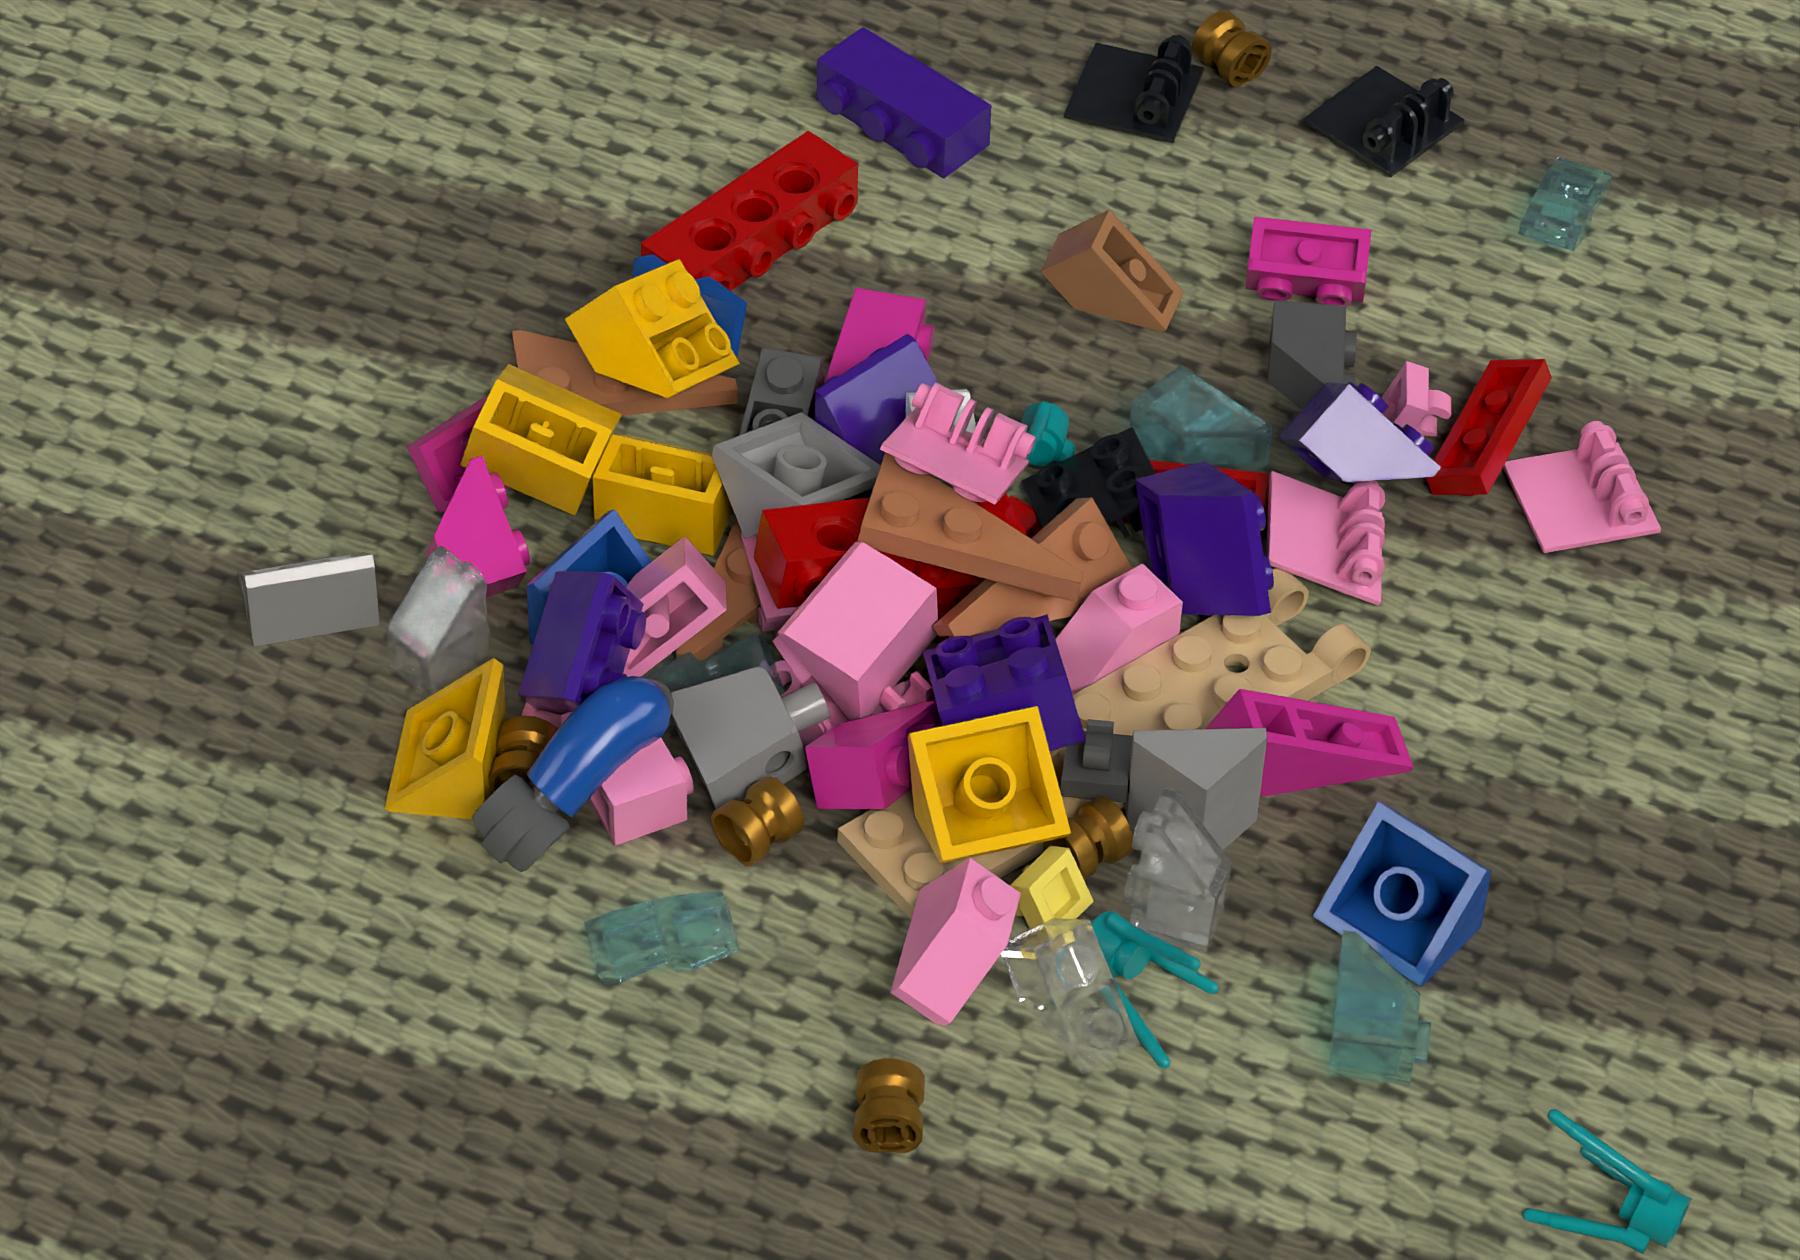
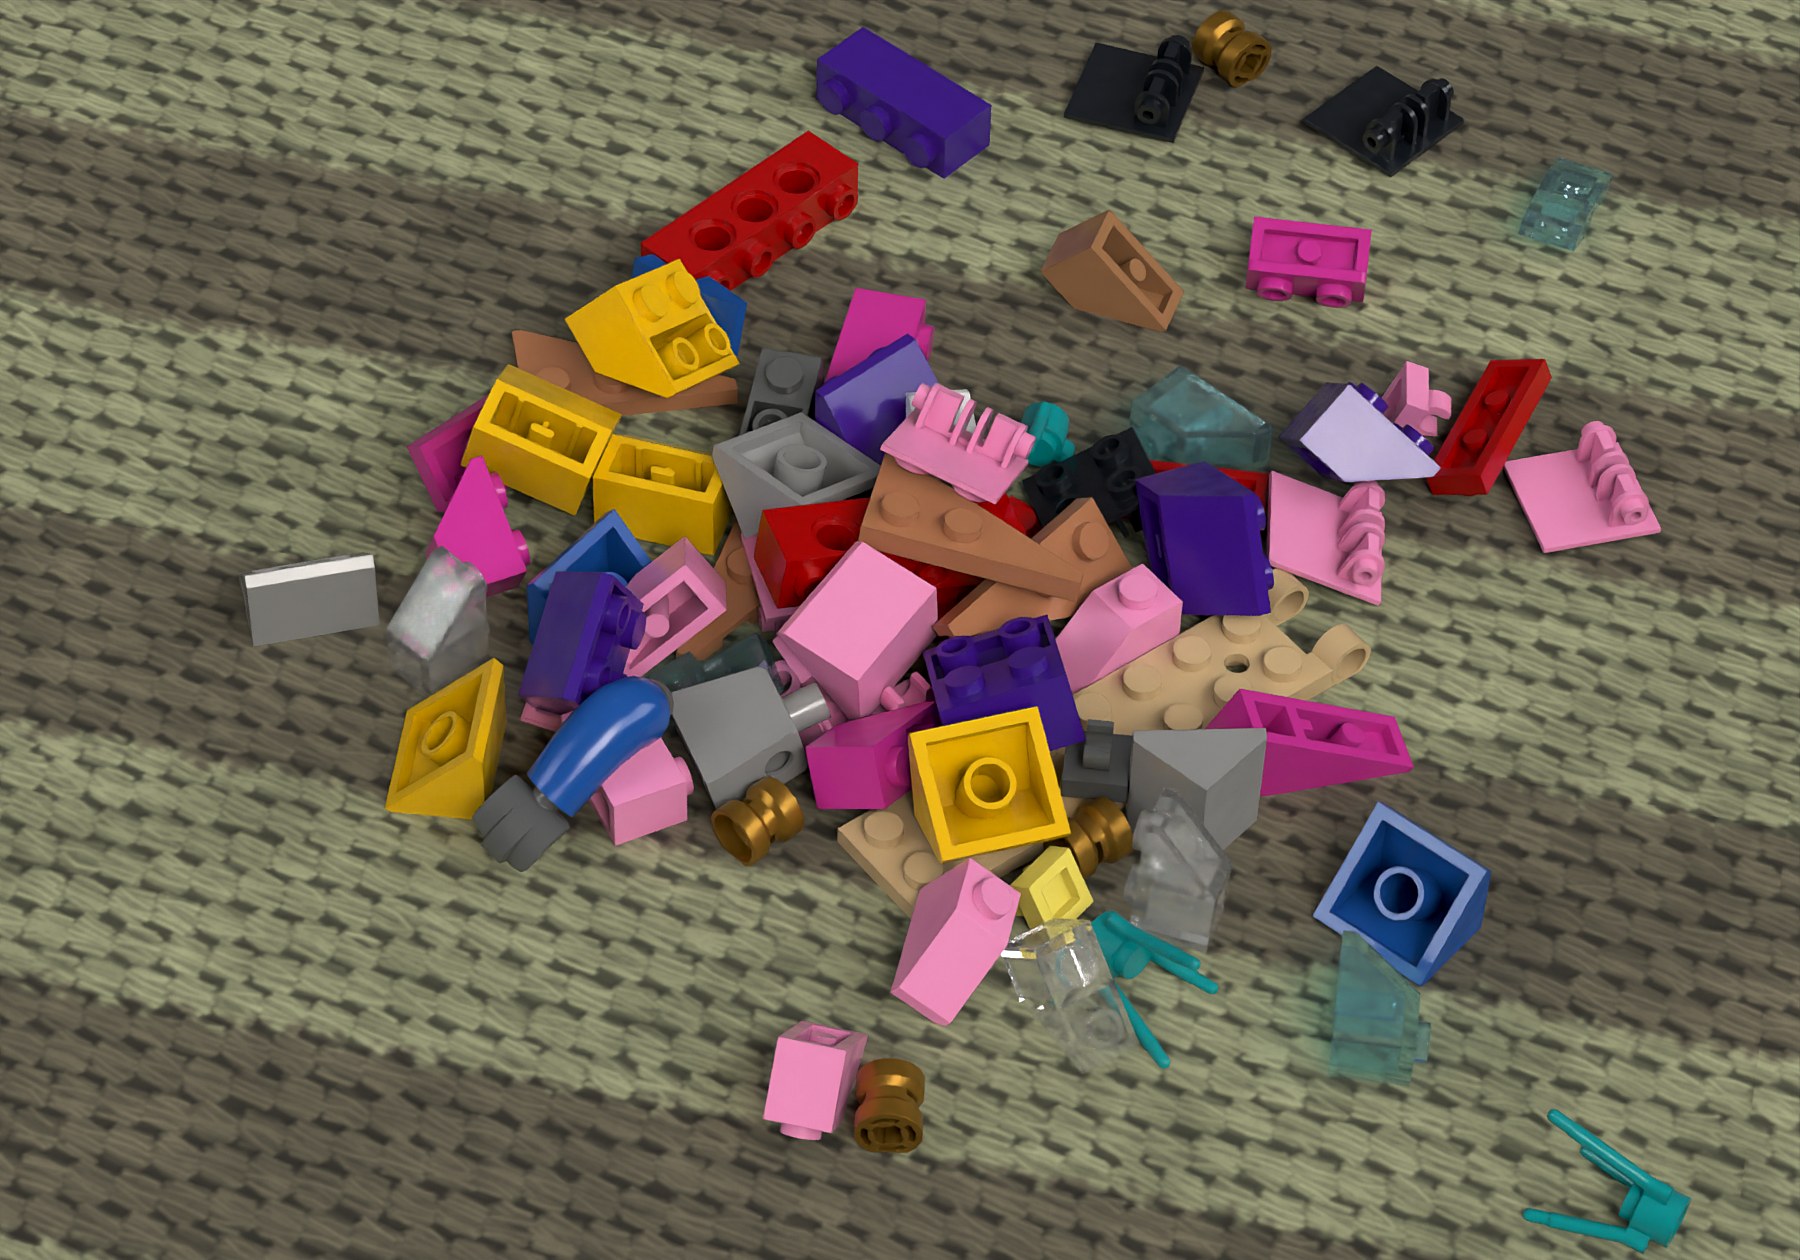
pearl gold wheel [489,716,558,793] -> none
clear light blue slope [584,891,740,985] -> none
dark grey slope [1267,300,1357,409] -> none
none -> bright pink slope [763,1021,868,1140]

